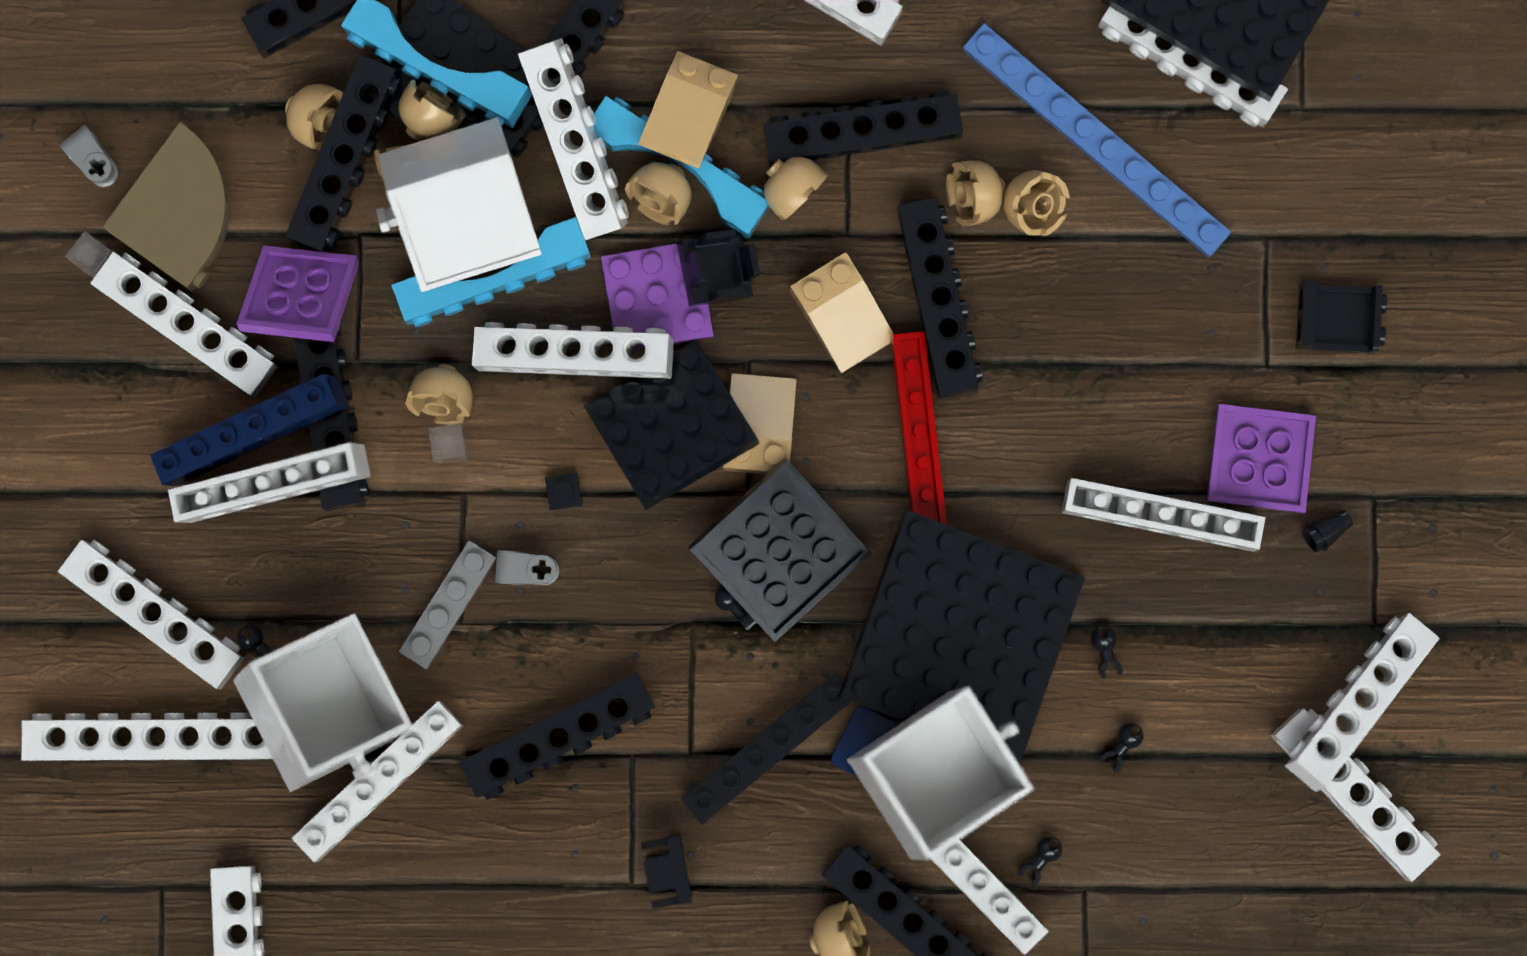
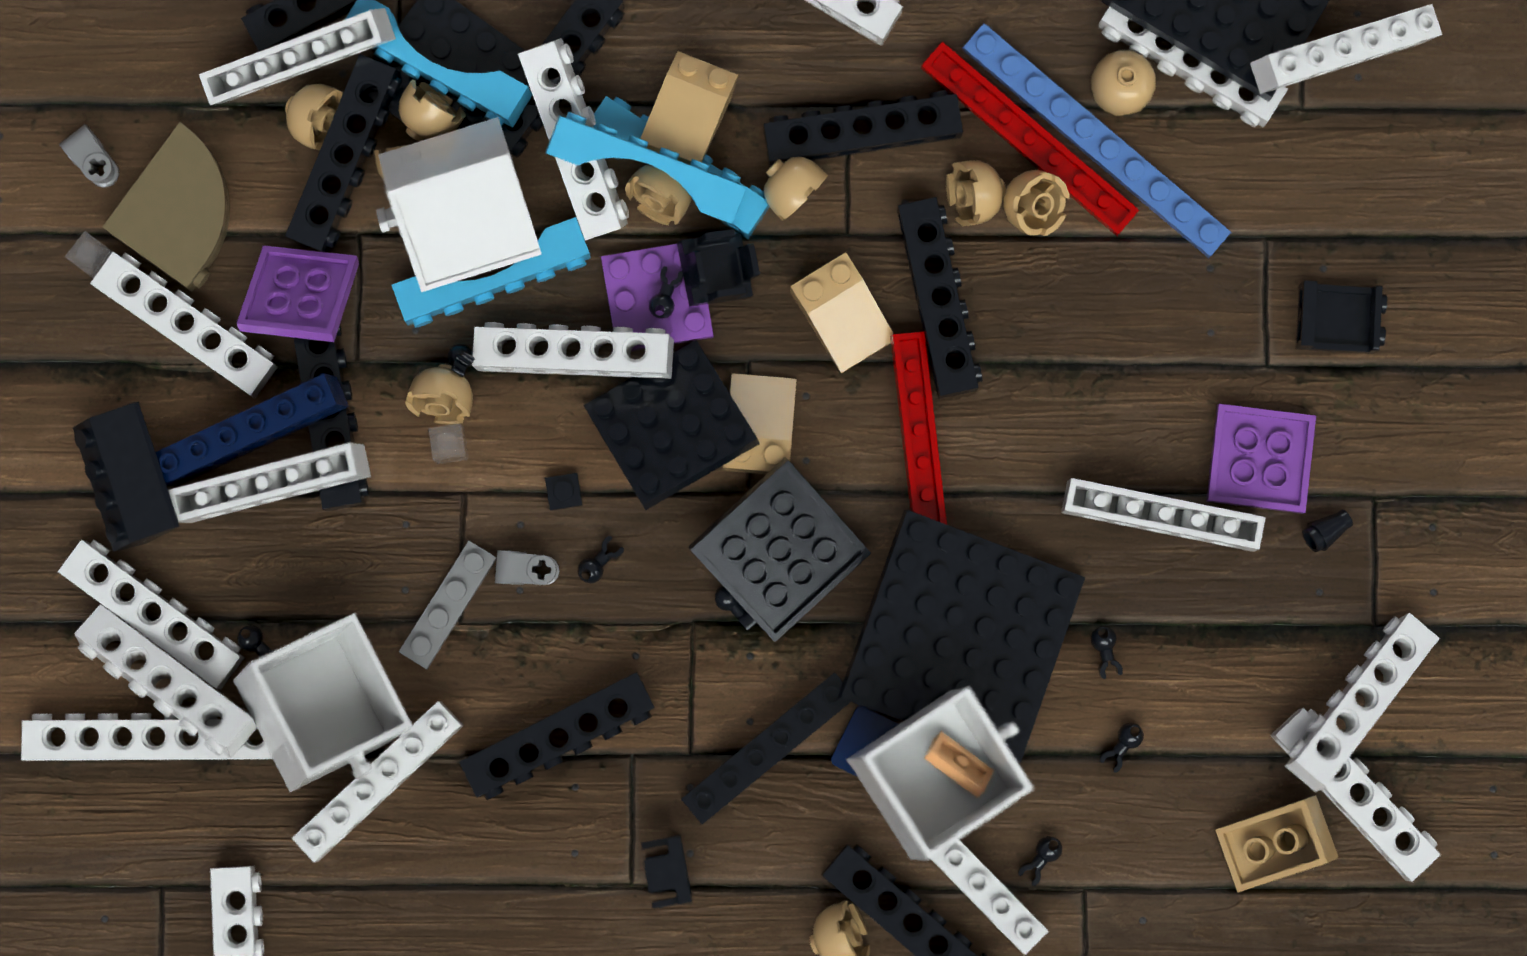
none -> black slope [73,402,180,552]
none -> white brick [74,604,257,758]
none -> white brick [199,8,396,105]
none -> black arm [448,344,475,377]
none -> medium azure arch [545,112,746,224]
none -> black arm [577,536,624,584]
none -> black arm [649,266,683,319]
none -> red plate [921,42,1139,236]
none -> light nougat plate [924,731,994,798]
none -> tan cylinder [1091,50,1156,116]
none -> tan slope [1215,795,1339,893]
none -> white brick [1250,4,1442,94]

